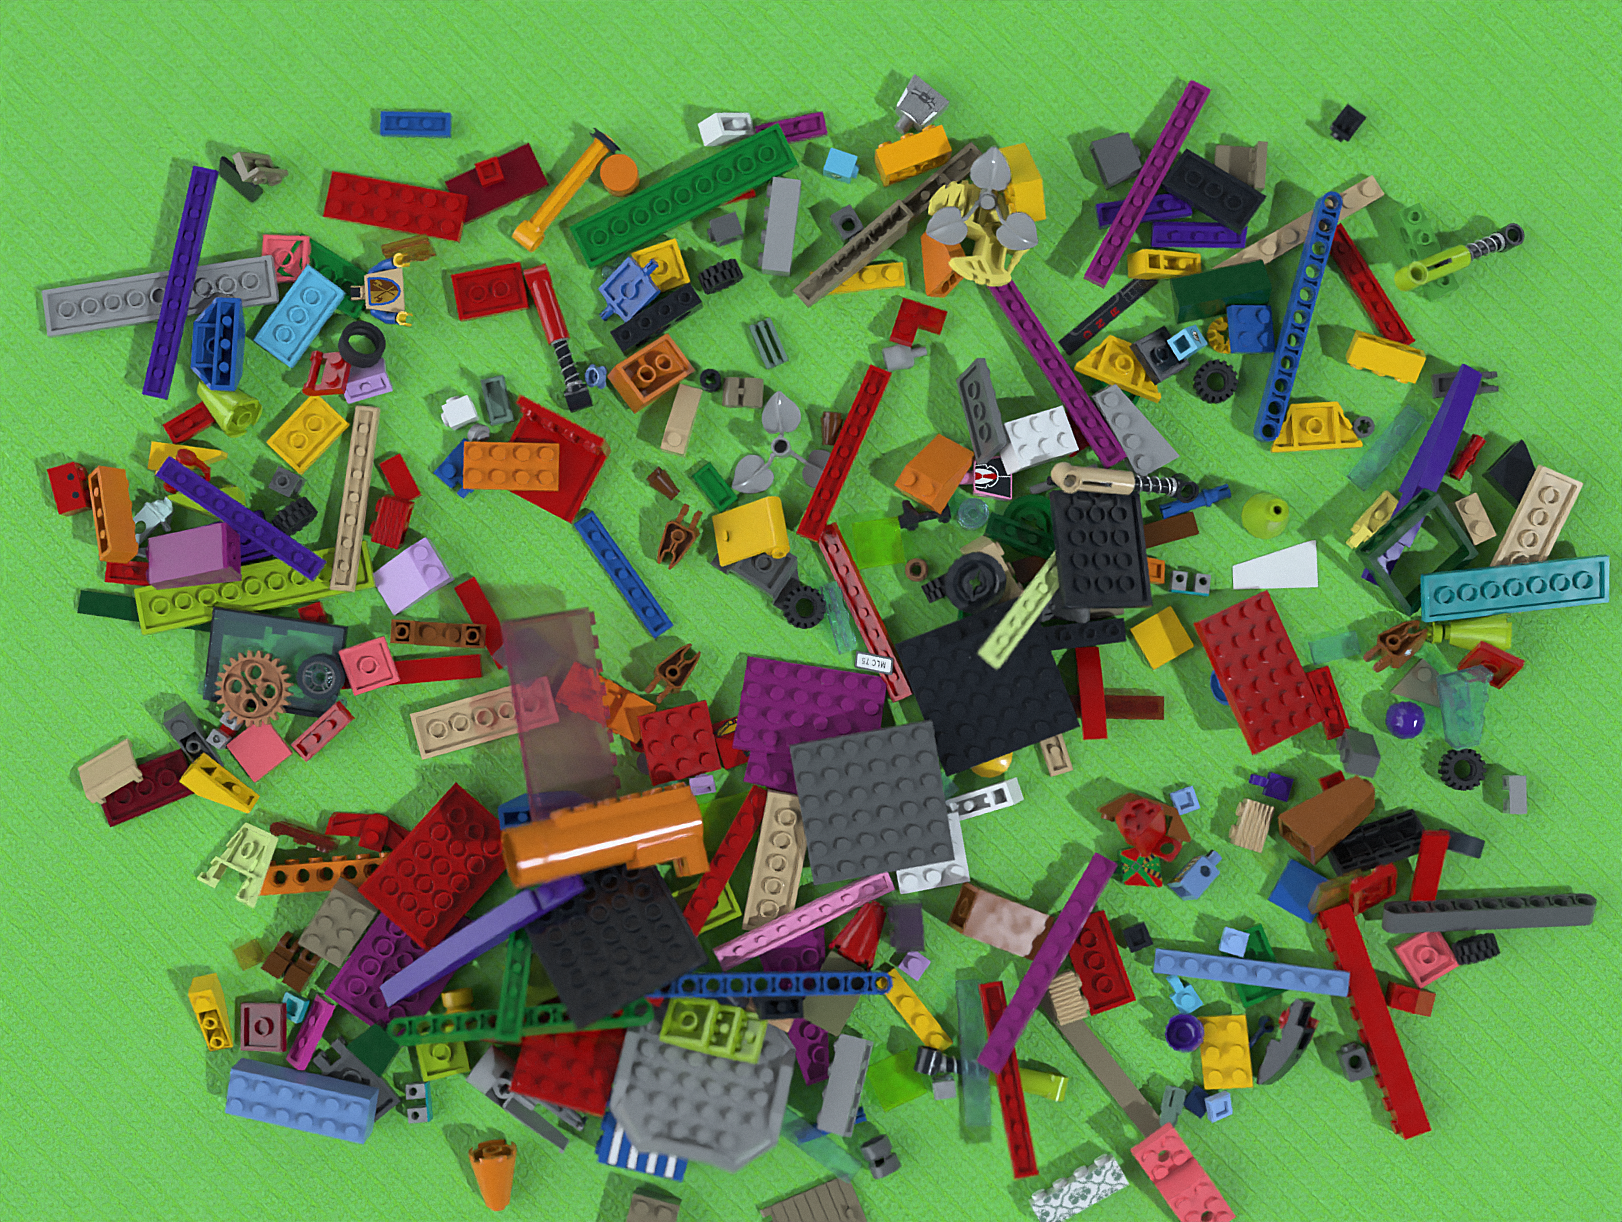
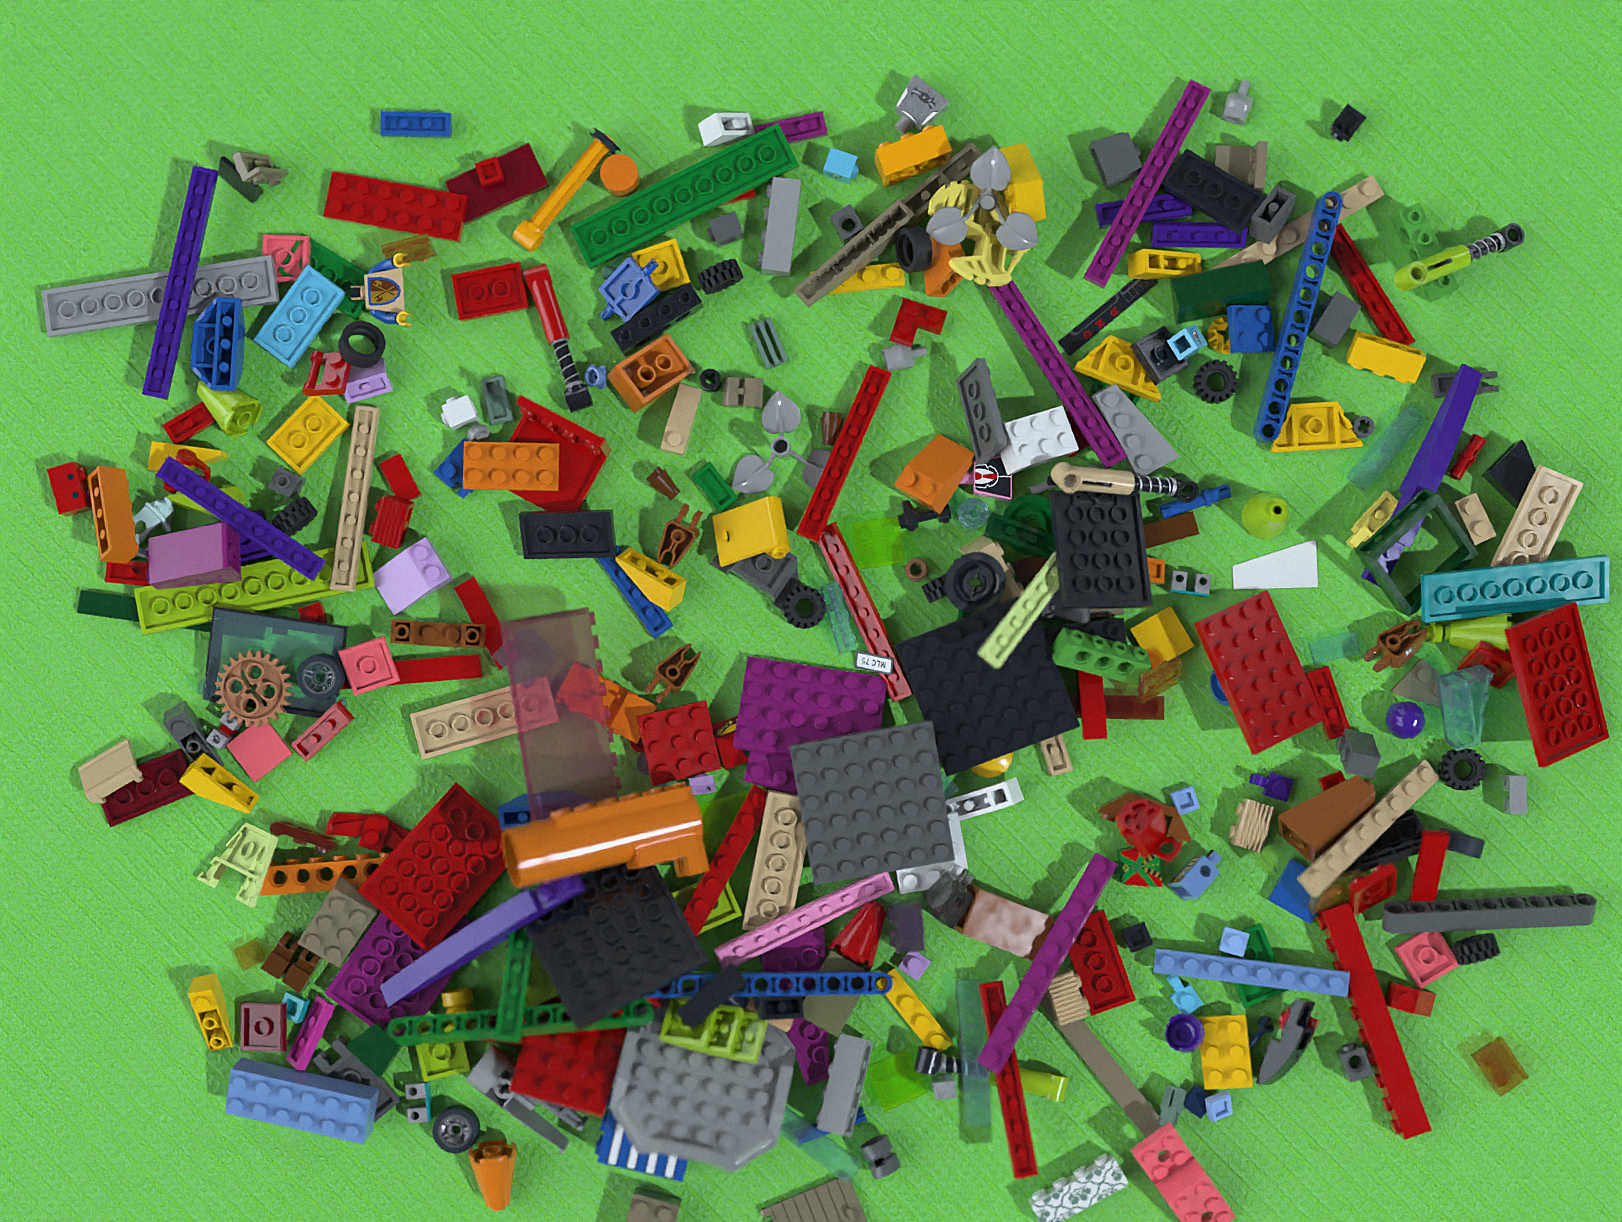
none -> wheel [432,1105,480,1154]
none -> black plate [519,509,617,559]
none -> yellow slope [615,547,686,612]
none -> black tile [676,963,748,1030]
none -> black tyre [895,226,933,273]
none -> clear smoke torso [922,868,975,930]
none -> bright green brick [1050,627,1151,686]
none -> clear orange plate [1136,656,1183,704]
none -> light grey piece [1221,80,1253,125]
none -> dark grey brick [1249,185,1296,245]
none -> tan plate [1297,759,1440,897]
none -> dark grey brick [1307,291,1361,349]
none -> clear orange plate [1471,1036,1529,1097]
none -> red plate [1504,602,1610,768]

